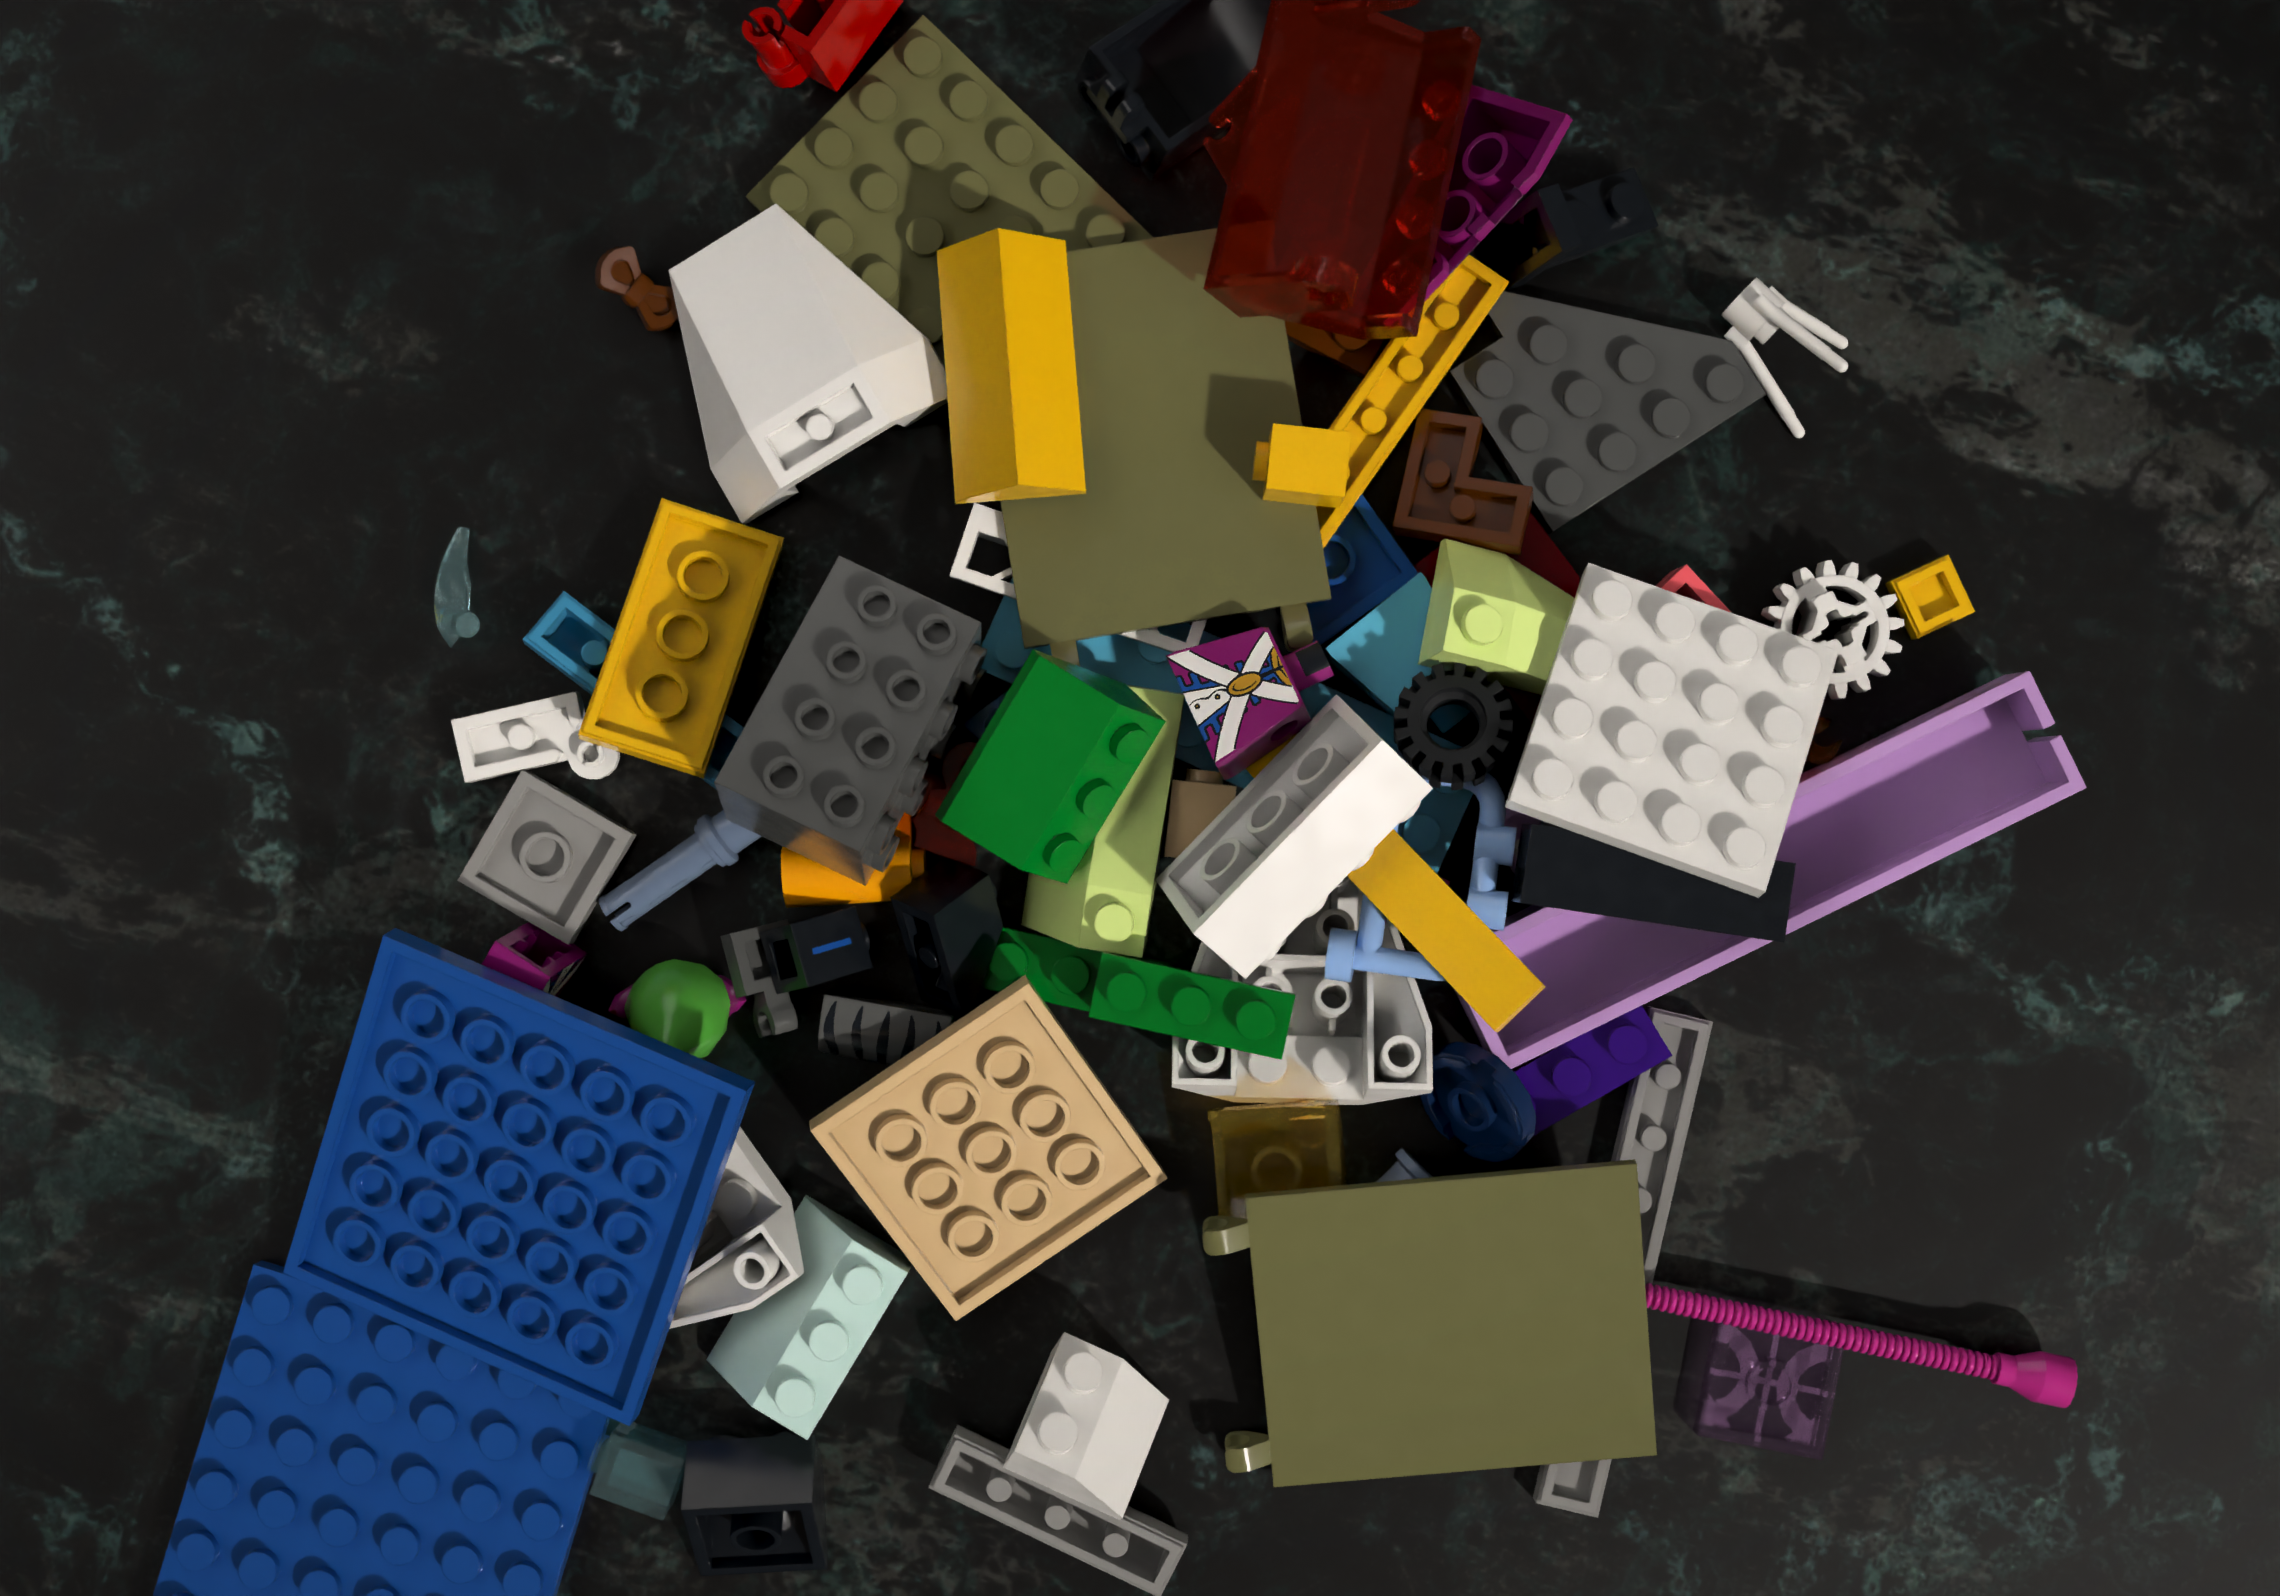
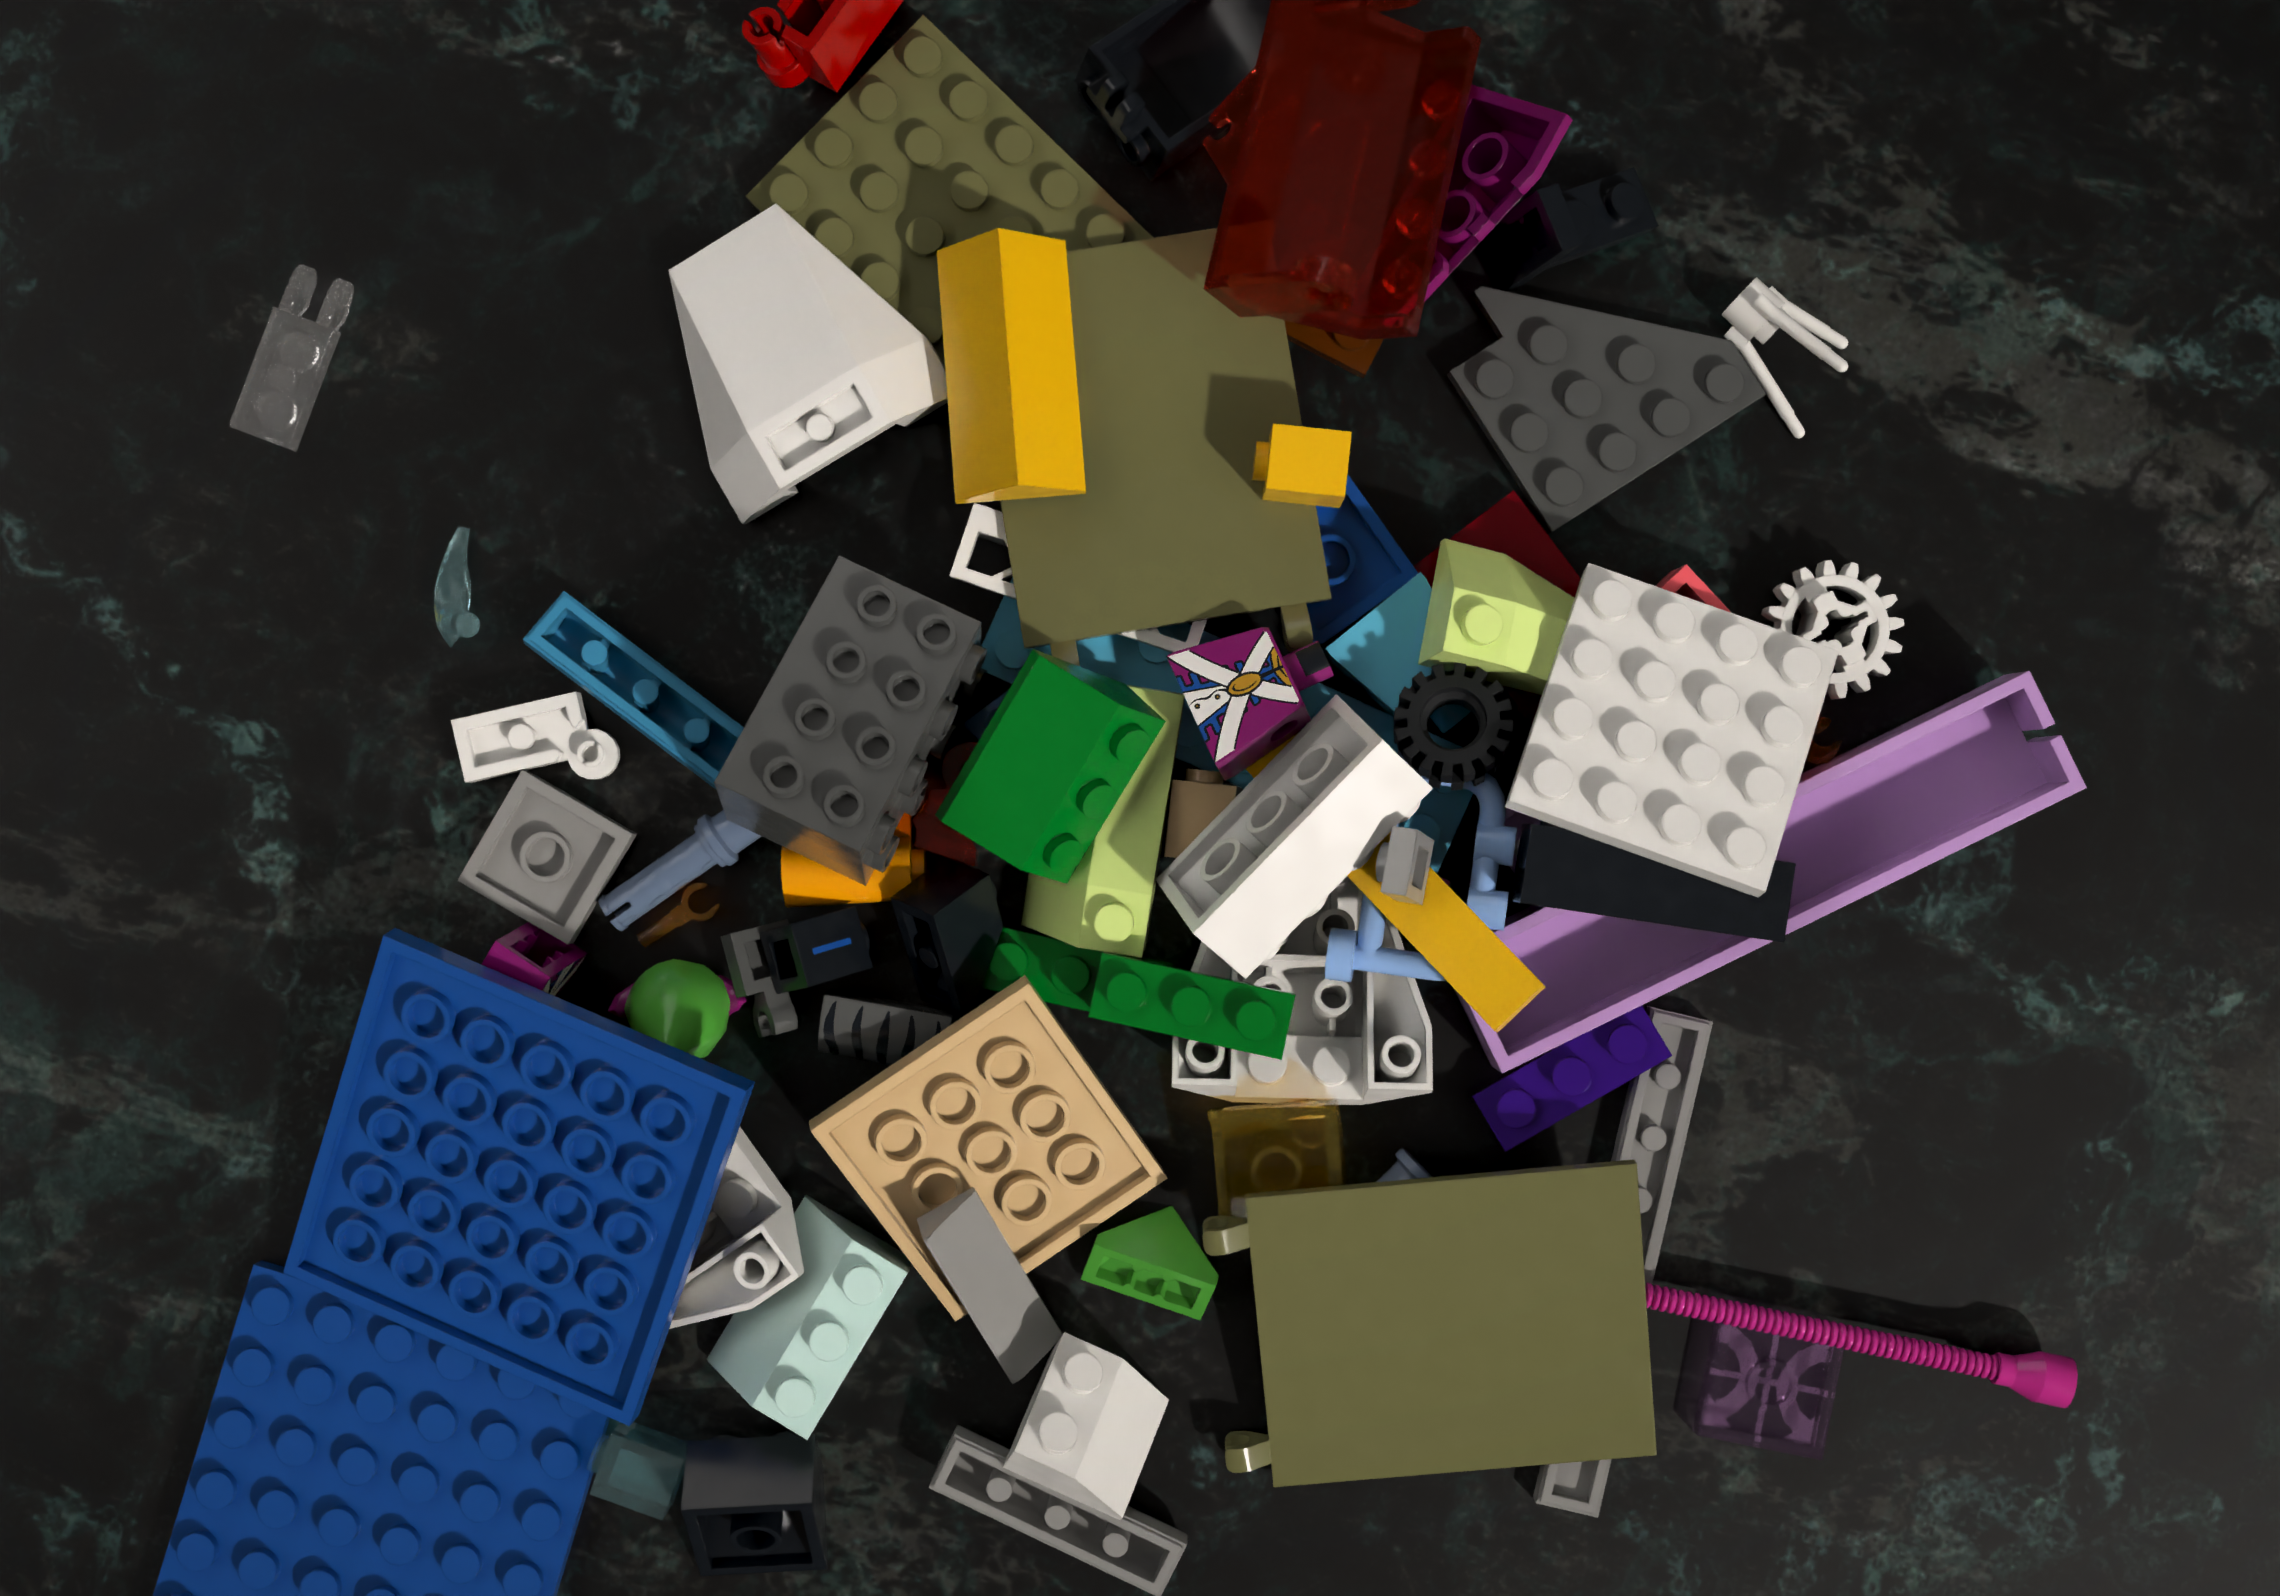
yellow tile [578,498,784,779] -> none
reddish brown piece [595,245,679,331] -> none
yellow tile [1316,255,1509,549] -> none
reddish brown plate [1393,408,1533,556] -> none
dark blue tile [1420,1041,1536,1163] -> none
yellow tile [1885,555,1975,640] -> none
none -> clear hinge [229,264,355,452]
none -> clear orange hand [637,882,720,947]
none -> light grey slope [917,1187,1062,1384]
none -> bright green slope [1081,1206,1219,1320]
none -> light grey plate [1376,826,1434,905]

